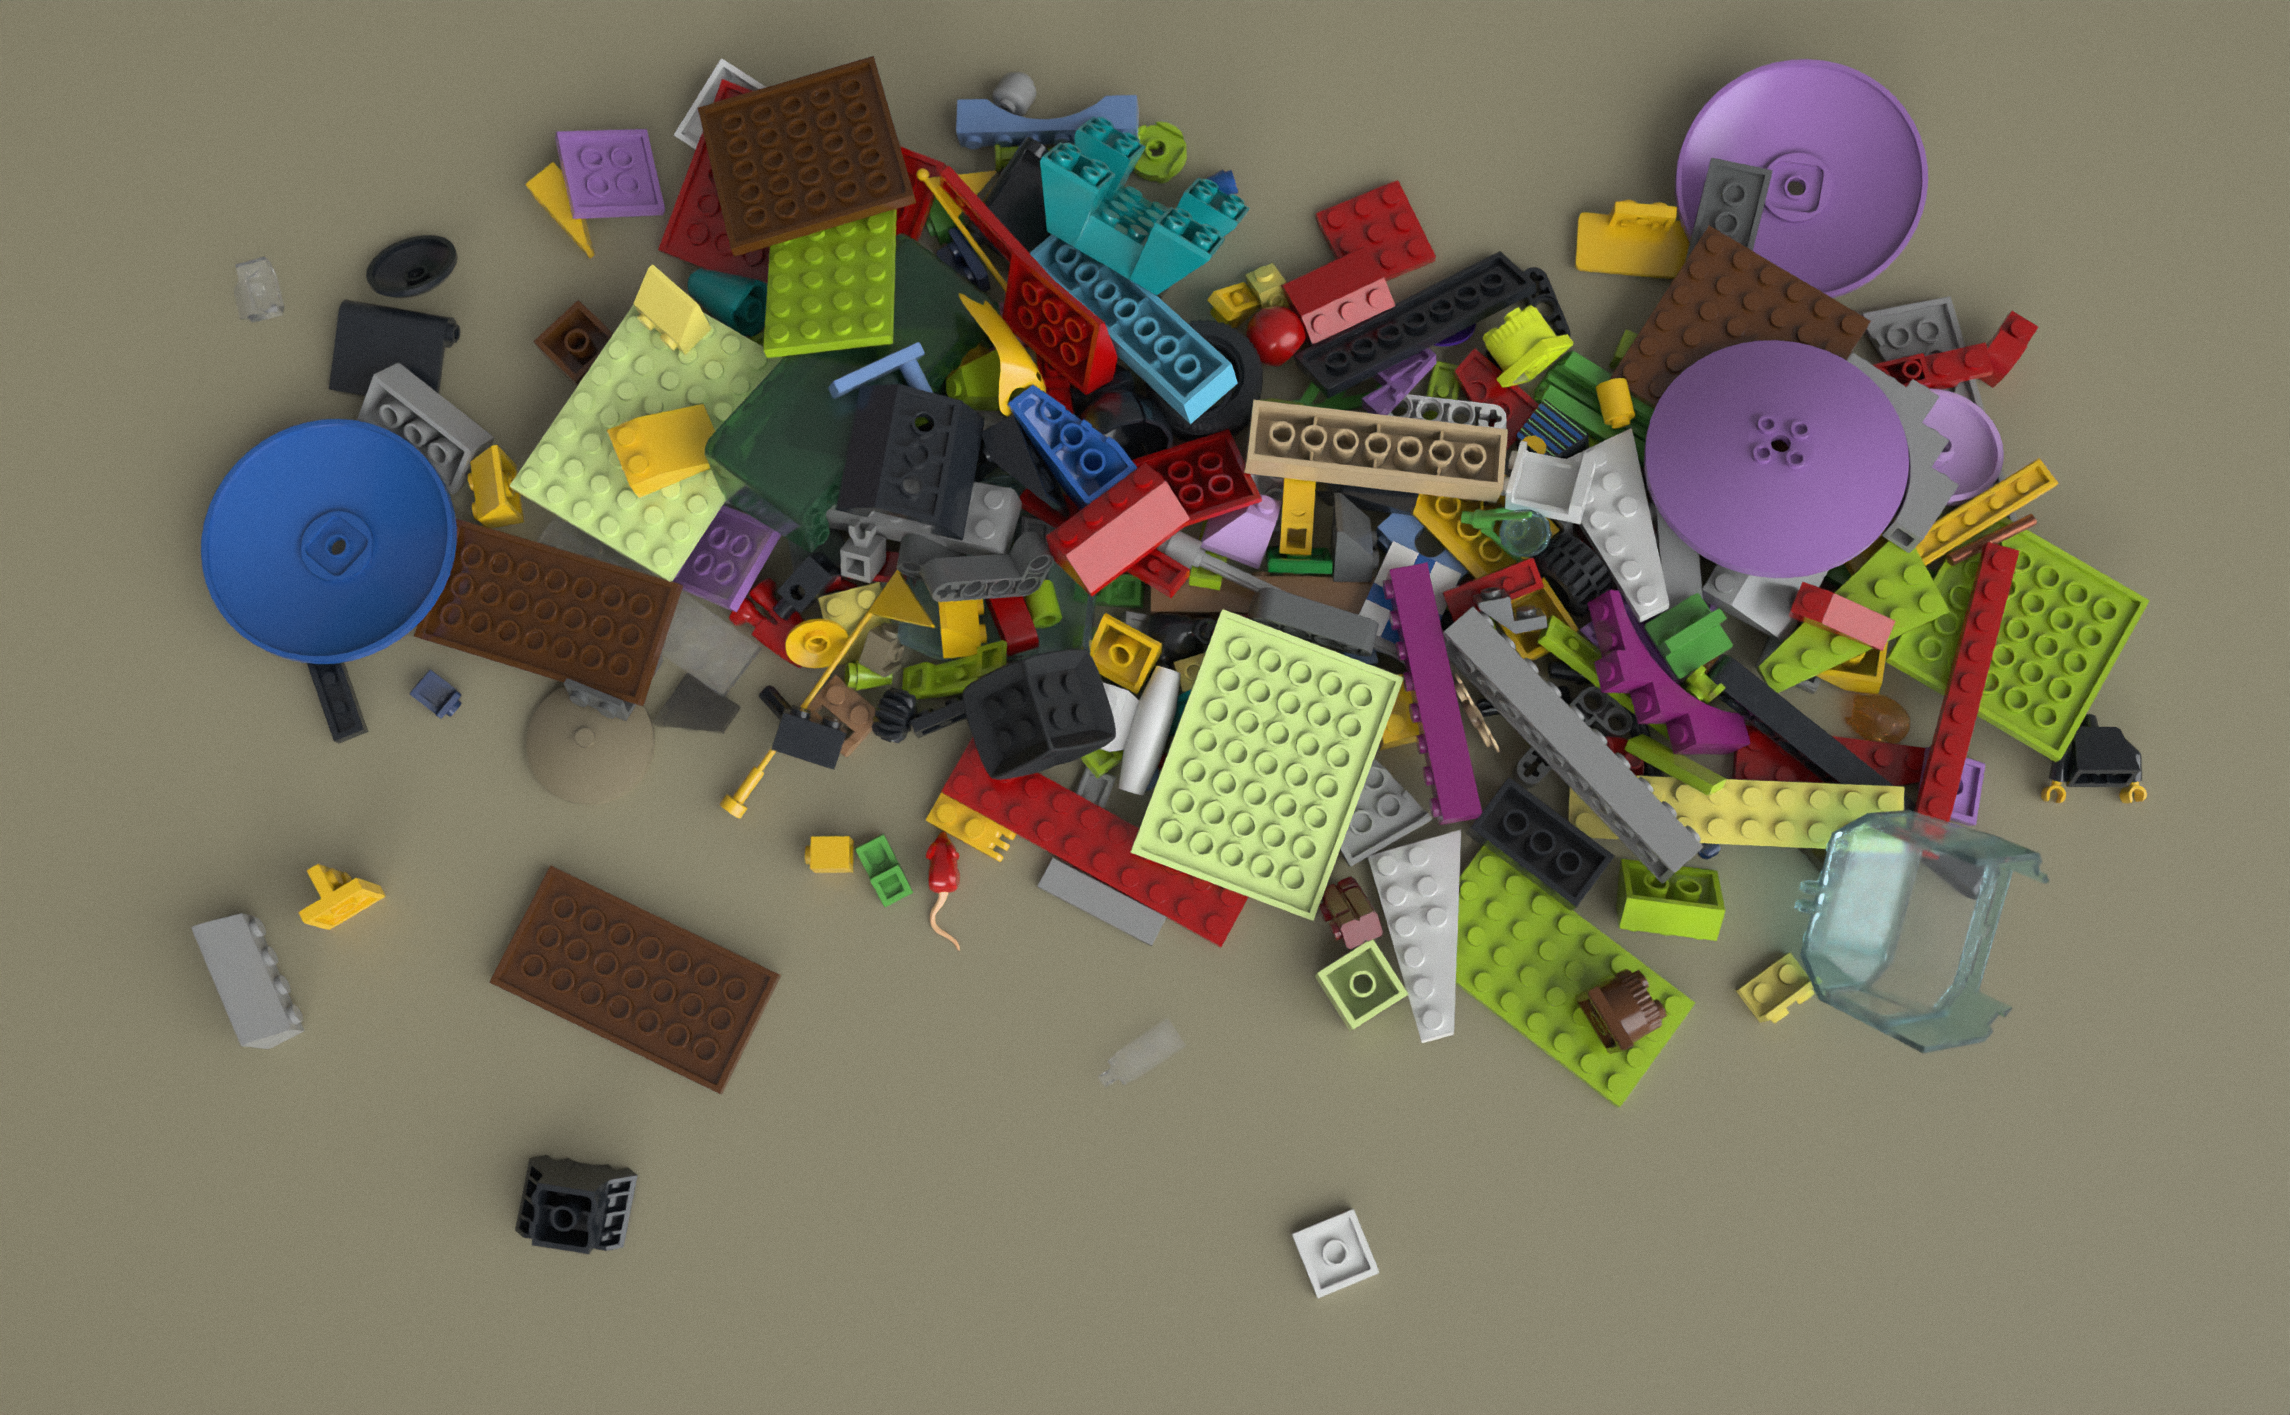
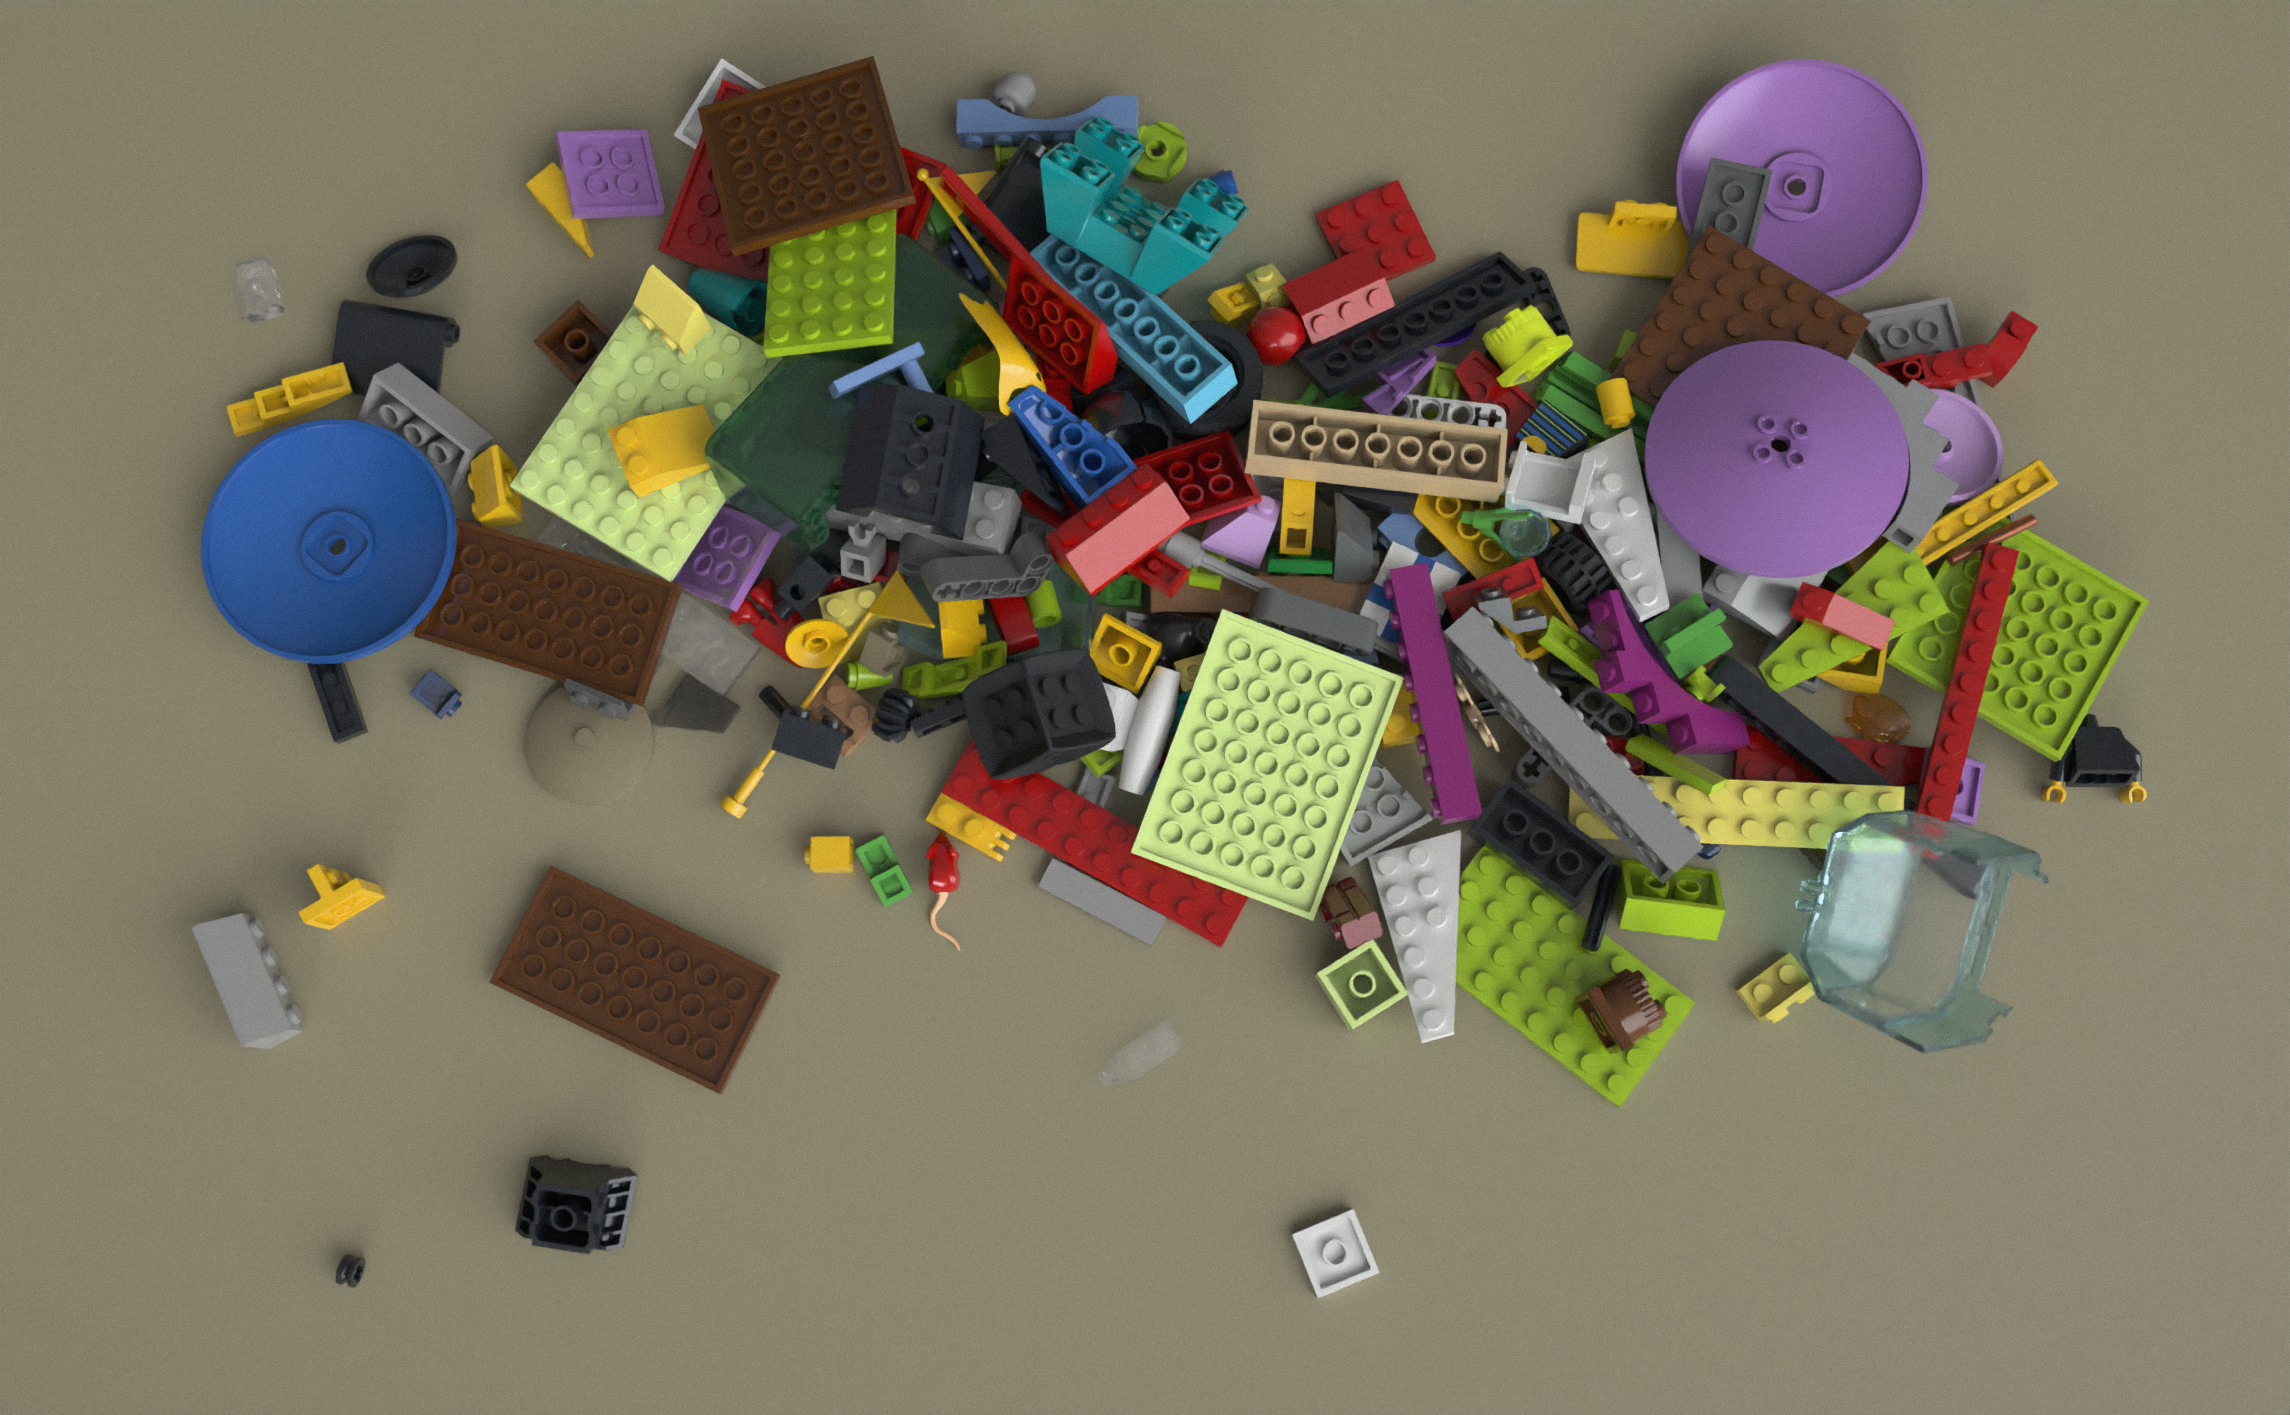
none -> yellow slope [226,362,353,438]
none -> black bush [335,1254,365,1288]
none -> black axle [1581,863,1621,952]

